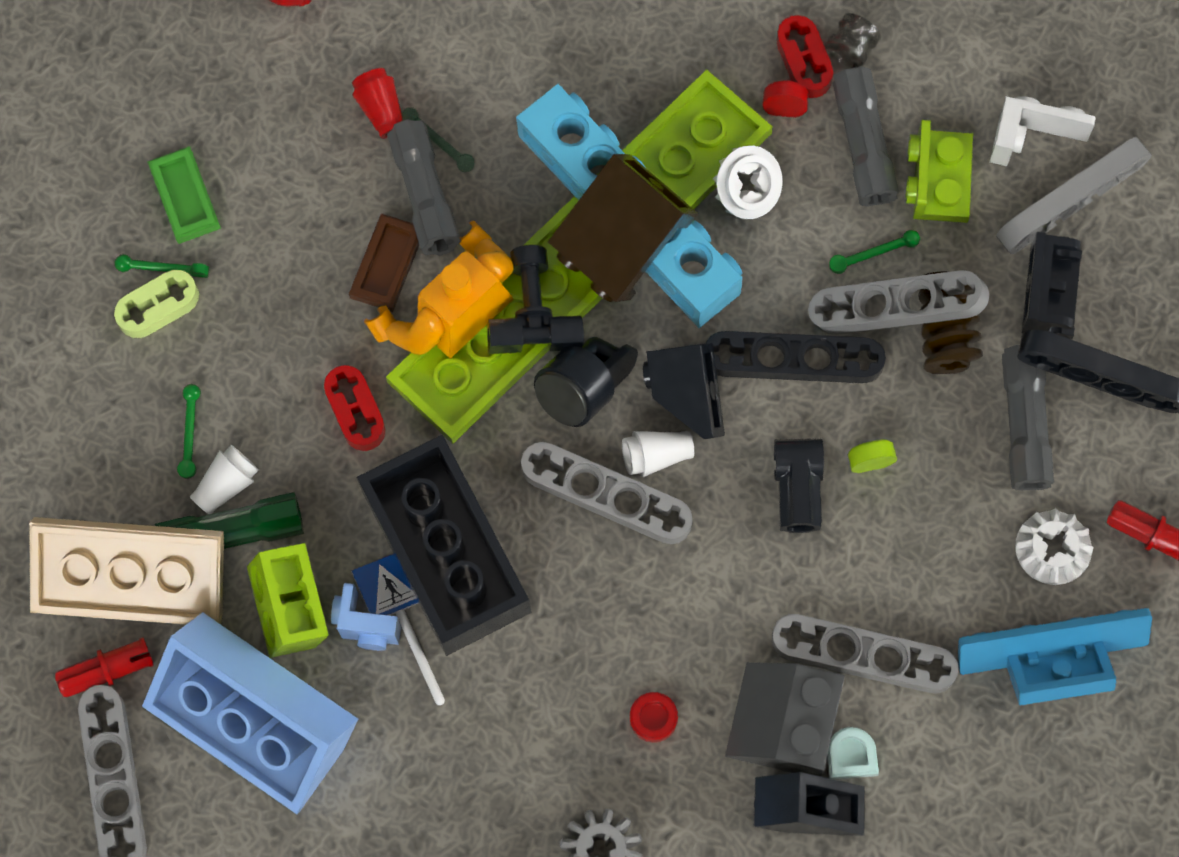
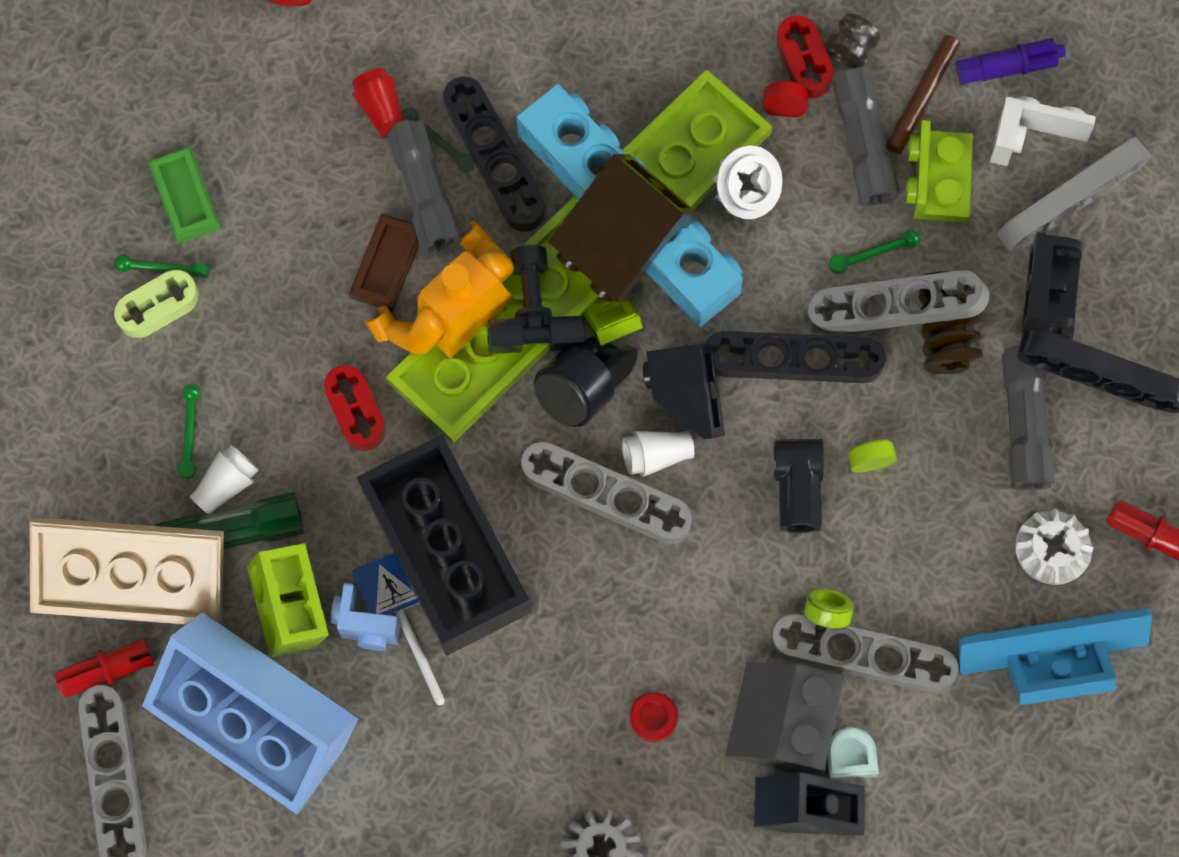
none -> black beam [443,76,545,232]
none -> lime tile [584,300,643,346]
none -> lime tile [804,589,854,628]
none -> reddish brown bar [886,35,960,155]
none -> dark purple piece [955,38,1066,85]

